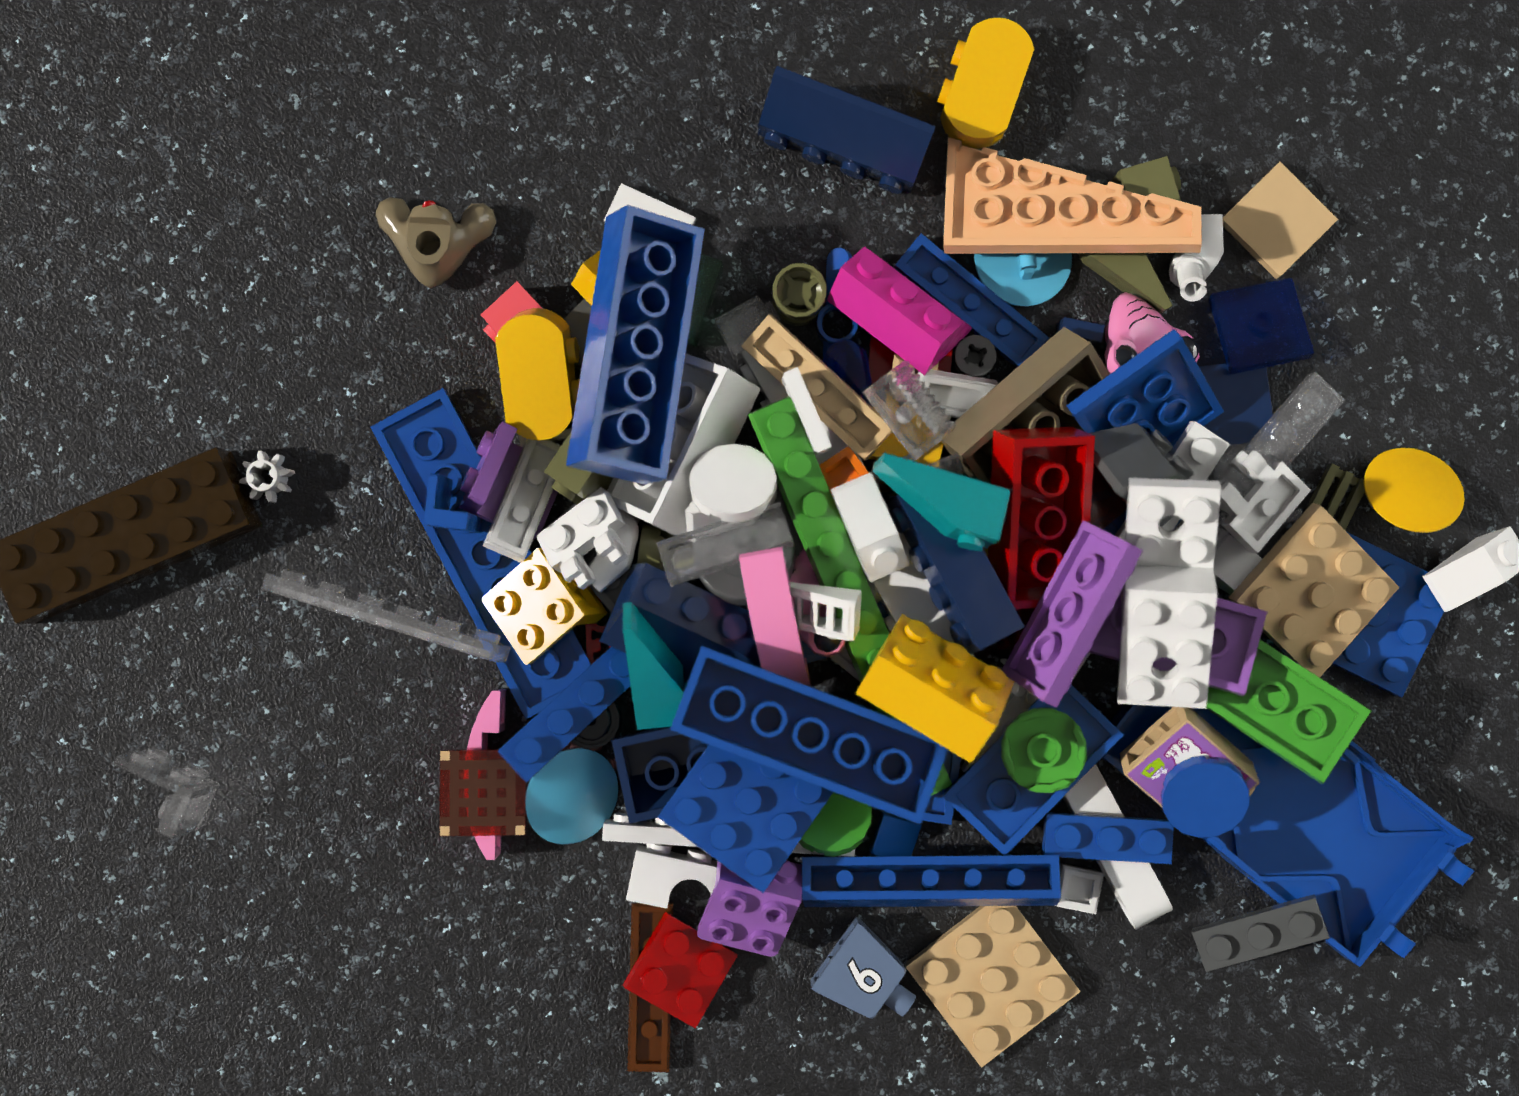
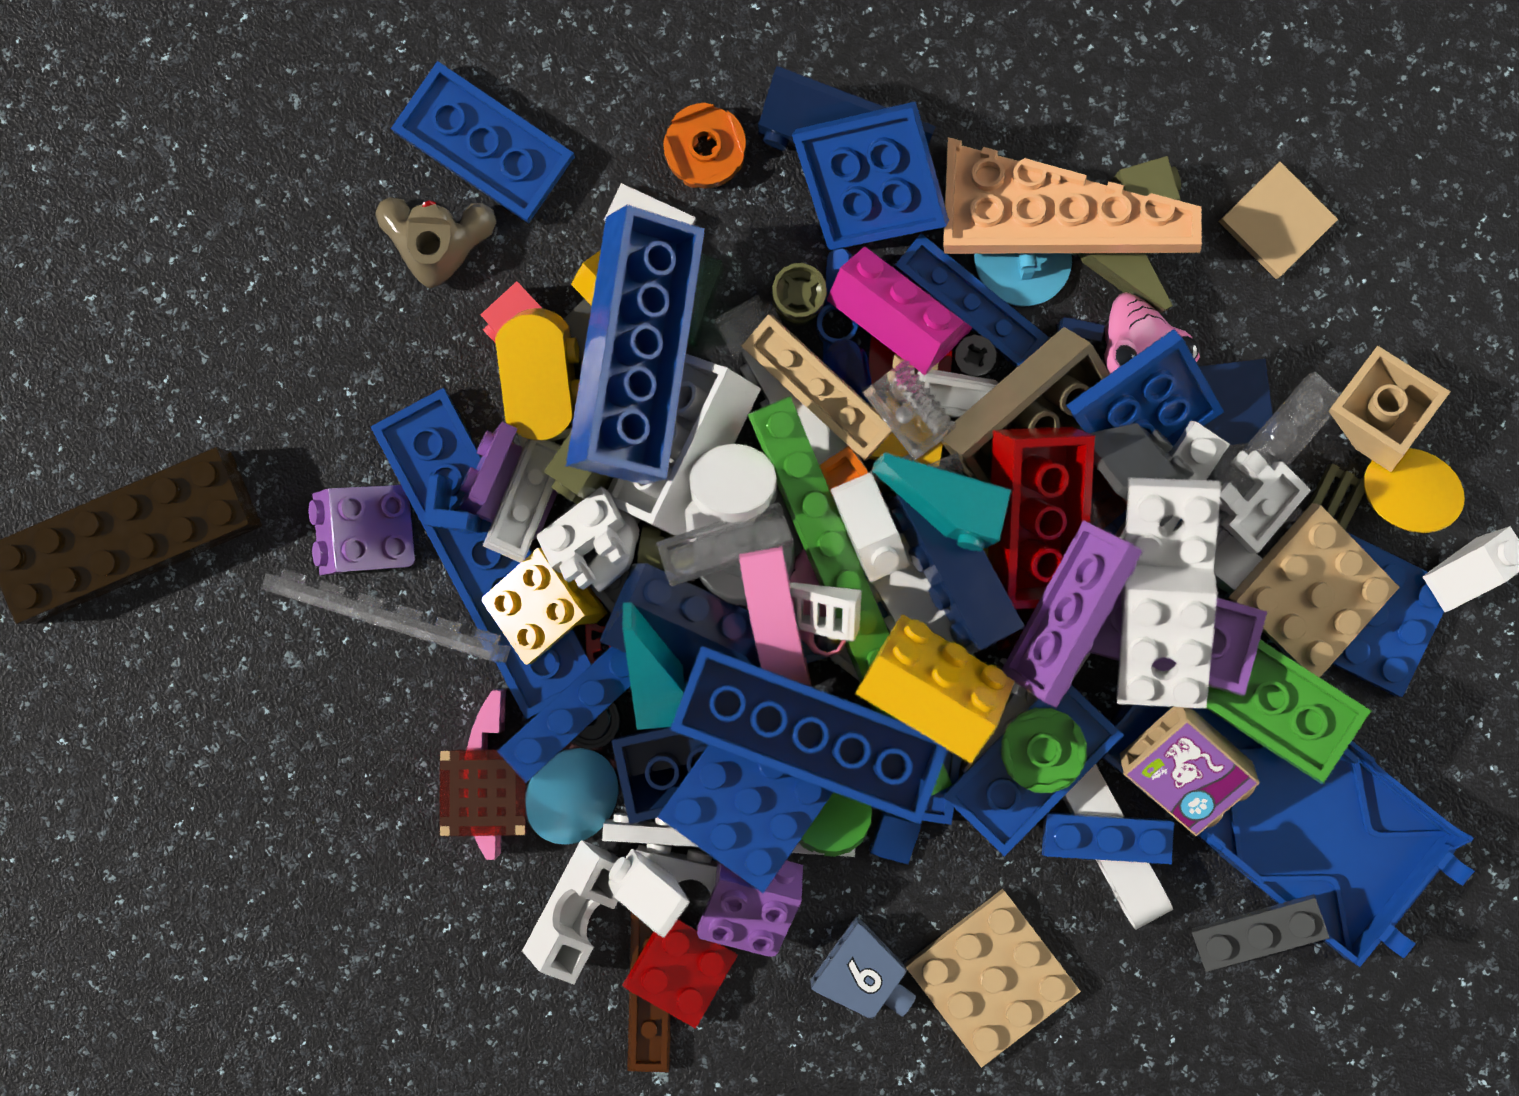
clear bracket [113,747,220,839] -> none
white gear [239,451,295,503] -> none
white tile [782,367,832,456] -> none
blue brick [802,855,1061,907] -> none
yellow brick [937,18,1034,149] -> none
white tile [1057,863,1104,914] -> none
blue tile [1161,756,1250,838] -> none
white arm [1169,214,1224,302] -> none
clear blue plate [1209,278,1314,374] -> none
none -> medium lavender bracket [309,485,415,576]
none -> blue plate [391,61,575,224]
none -> white arch [522,840,619,984]
none -> white slope [608,848,689,938]
none -> orange plate [664,103,746,188]
none -> blue plate [792,101,949,251]
none -> tan slope [1329,346,1450,472]

